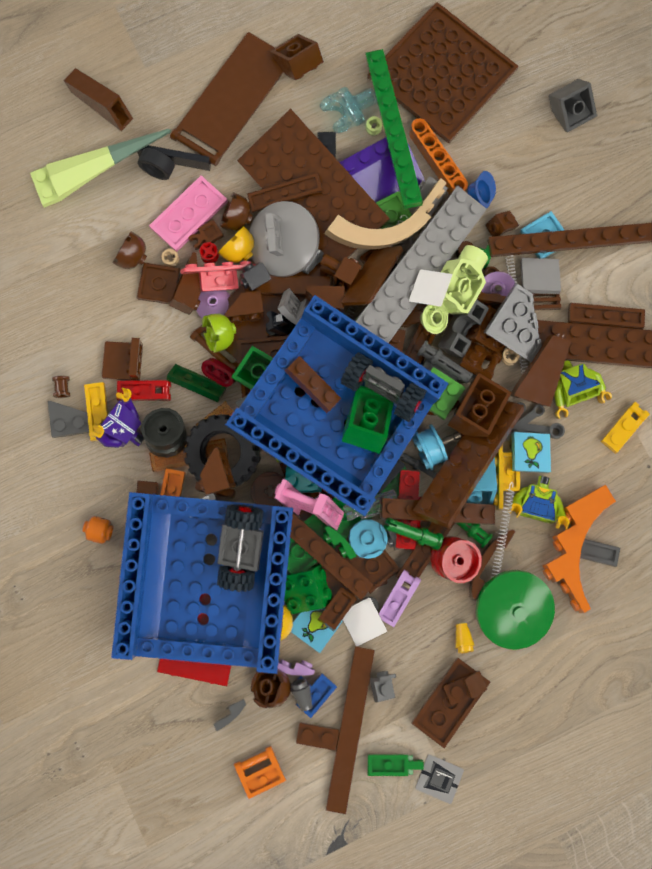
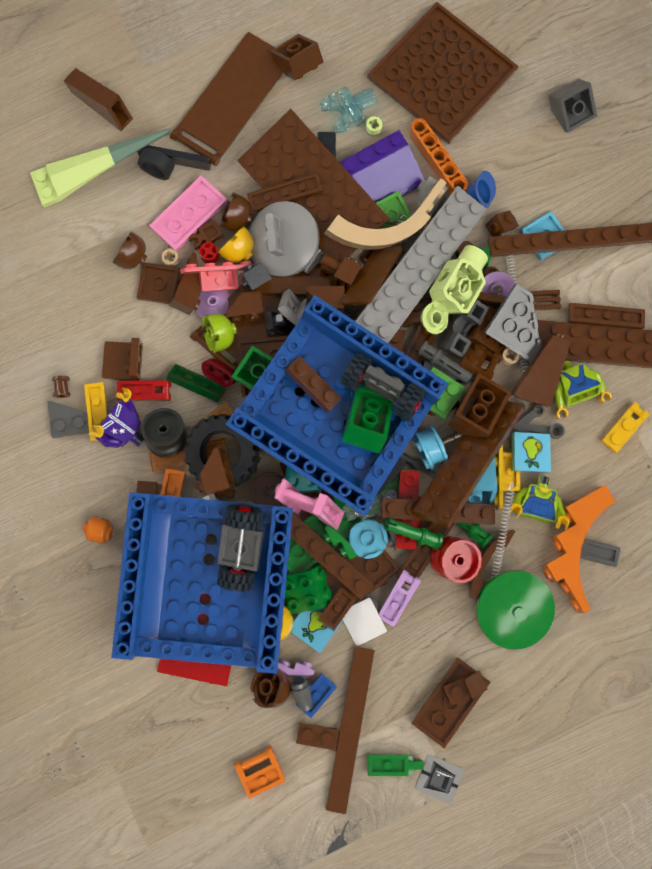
dark grey slope [213,699,246,731] -> none
green plate [365,49,423,209] -> none
dark grey bracket [370,671,396,702] -> none
white sticker [409,270,452,306] -> none
yellow cone [455,623,475,654] -> none
light grey tile [521,258,561,294] -> none

